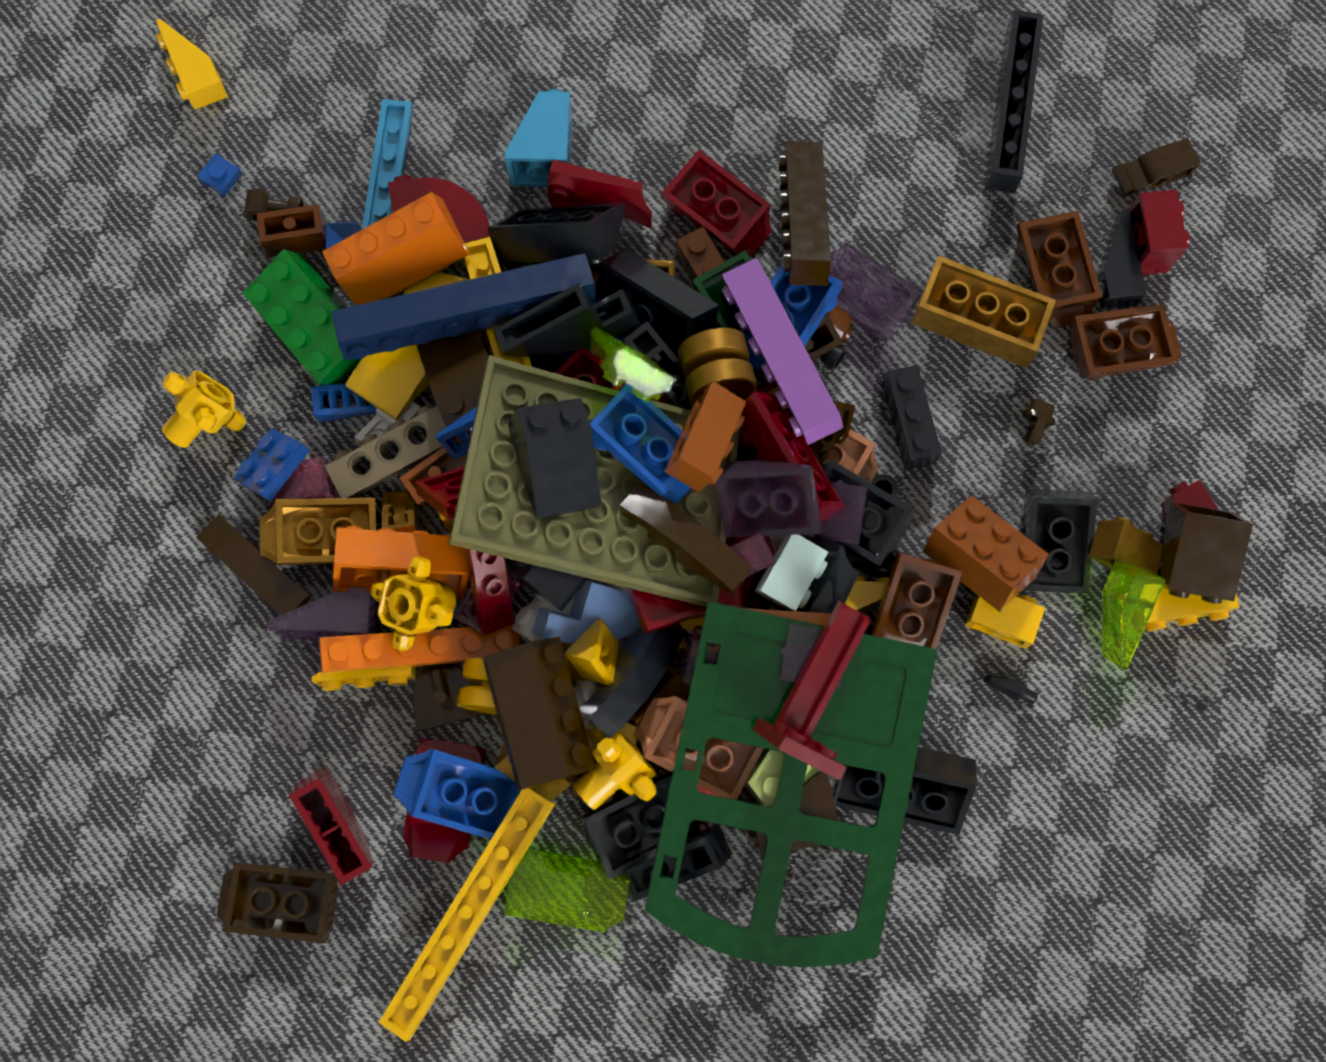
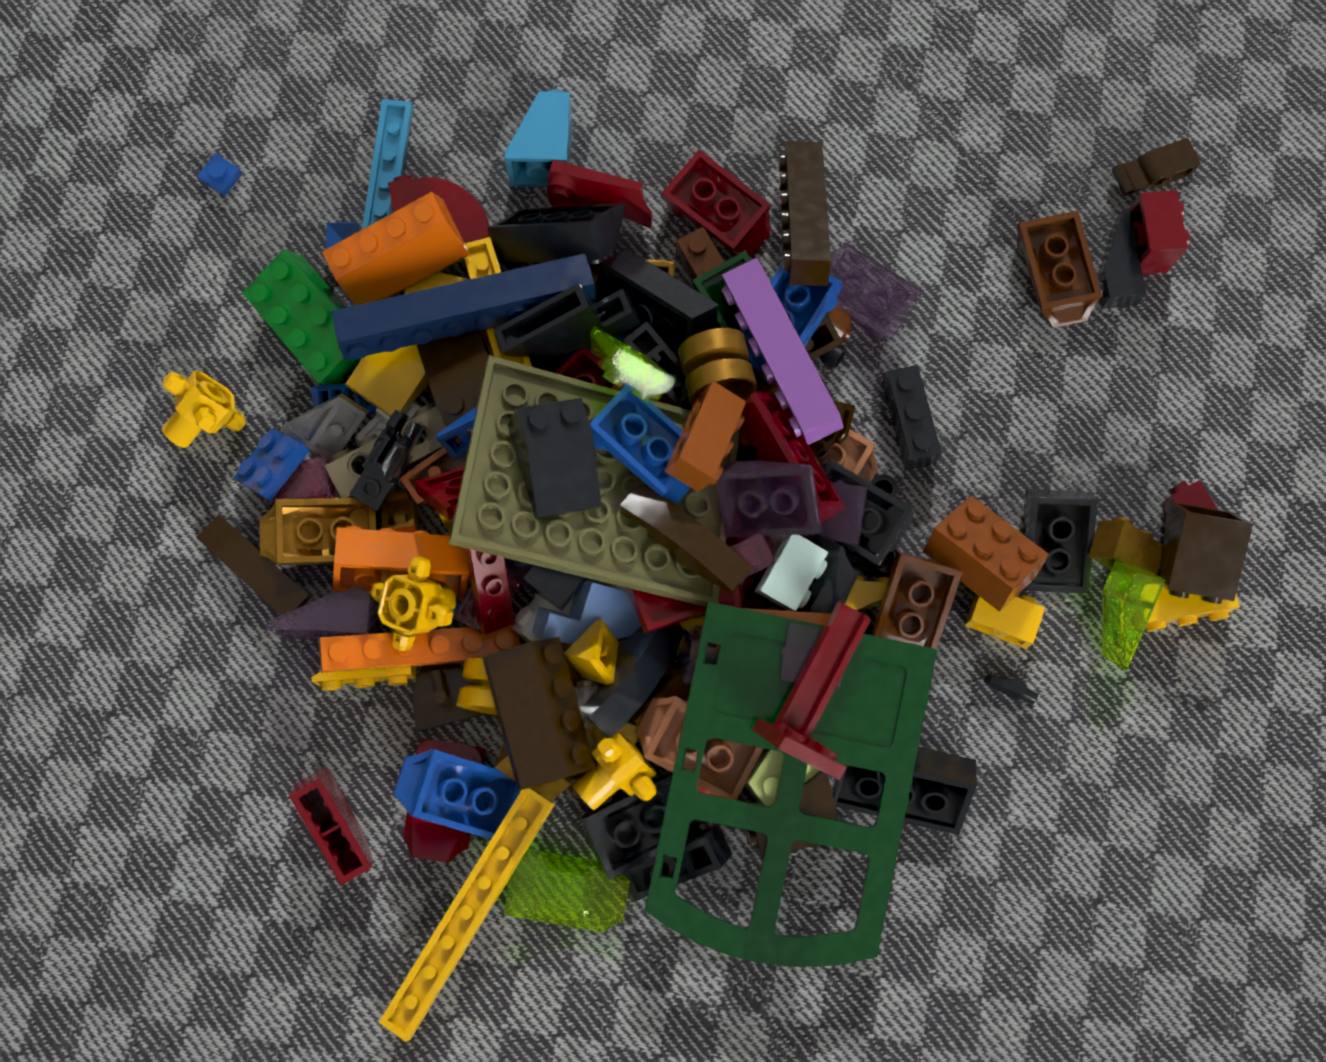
yellow slope [156,19,228,110] -> none
dark brown slope [217,862,338,944] -> none
dark brown leg [243,189,304,221] -> none
reddish brown brick [257,204,327,257] -> none
pearl gold slope [911,255,1056,368] -> none
black brick [984,10,1044,193] -> none
dark brown piece [1022,398,1055,445] -> none
reddish brown slope [1070,304,1182,381] -> none
none -> flat silver wing [281,393,368,463]
none -> black plate [349,409,424,511]

